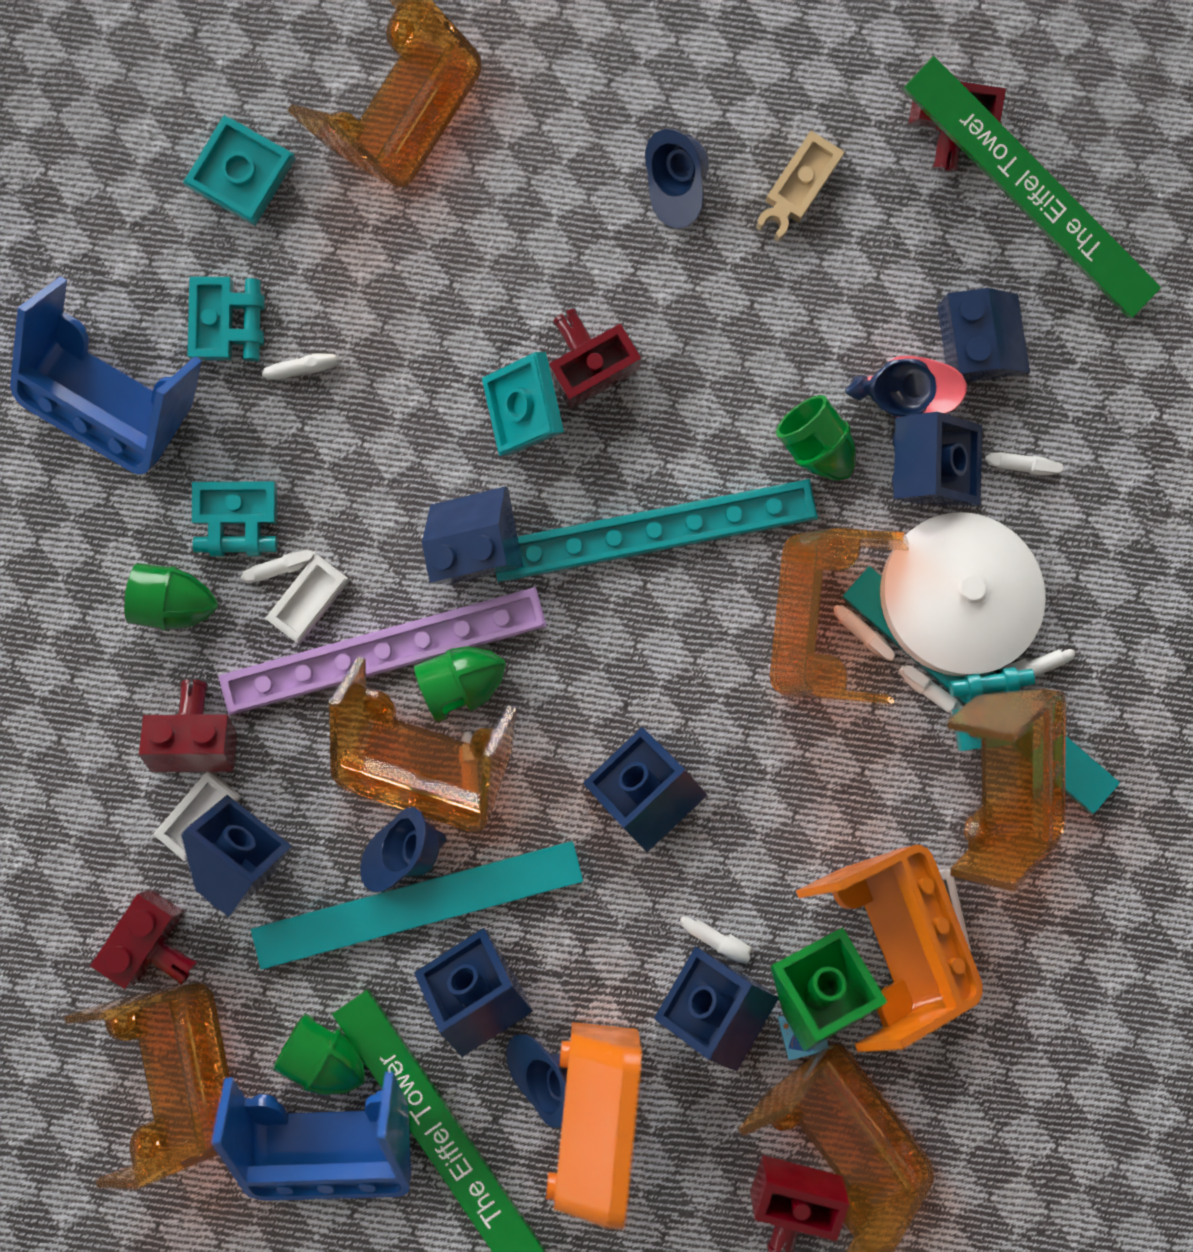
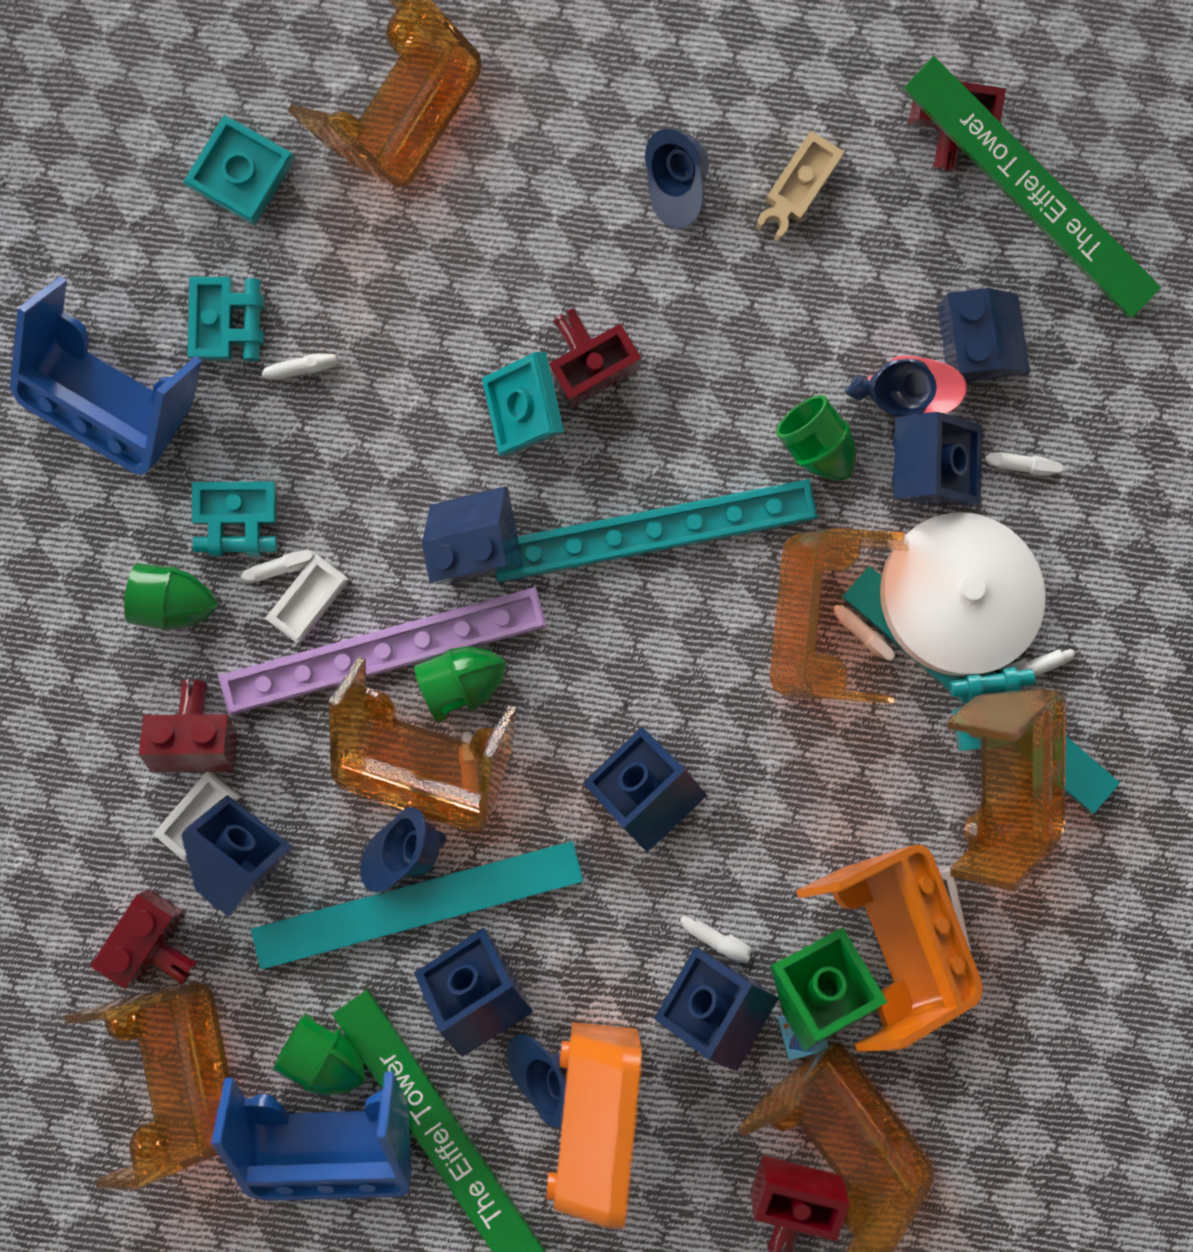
white piece [899,665,965,714] -> none

